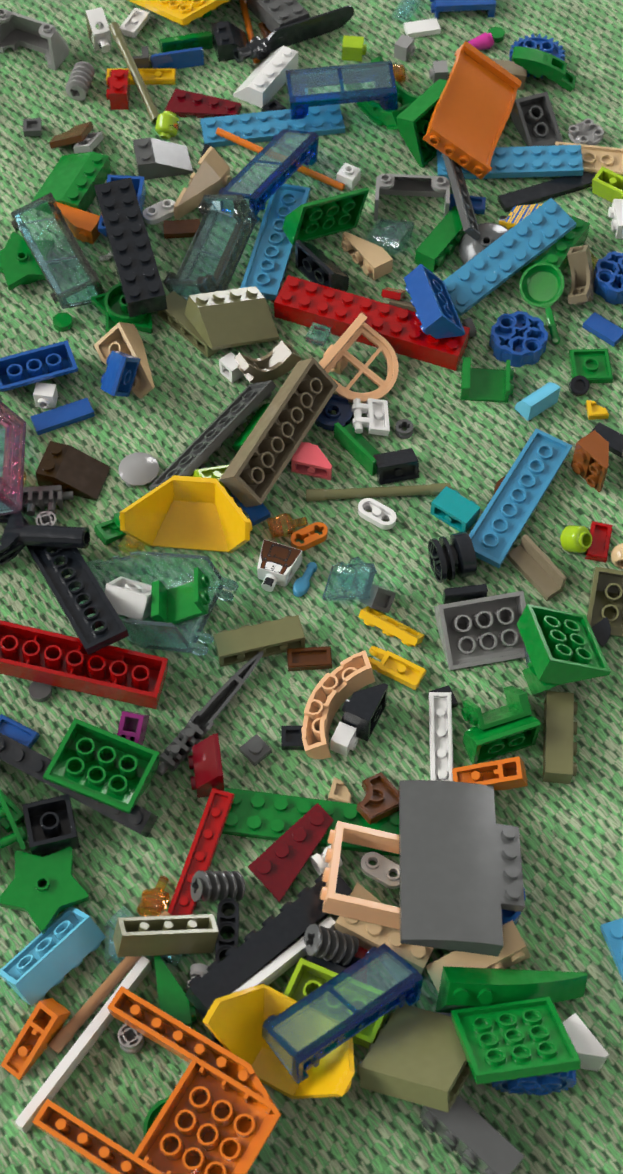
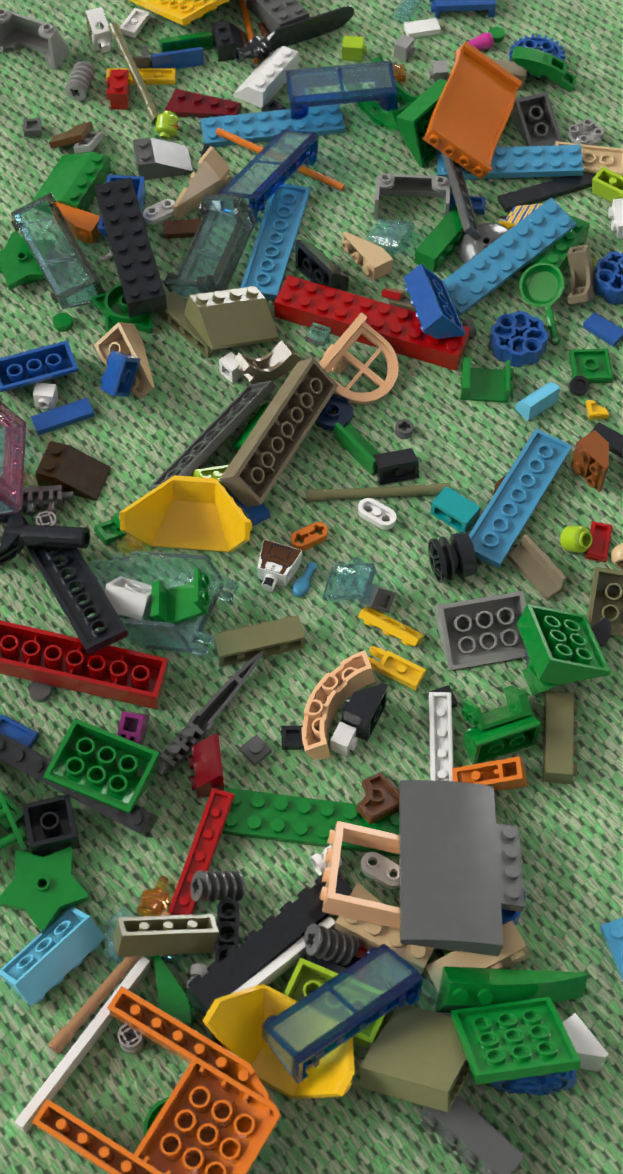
orange slope [0,998,71,1080] -> none
light grey dish [118,452,159,487] -> none
dark red wing [248,803,334,903] -> none
clear orange piece [267,513,308,539] -> none
green slope [282,187,369,245] -> none
reddish brown tile [287,646,332,671] -> none
coral slope [291,442,332,480] -> none
tan tile [328,777,351,803] -> none
white plate [336,163,361,190] -> none
white plate [351,398,390,436] -> none
black tile [442,584,488,604] -> none

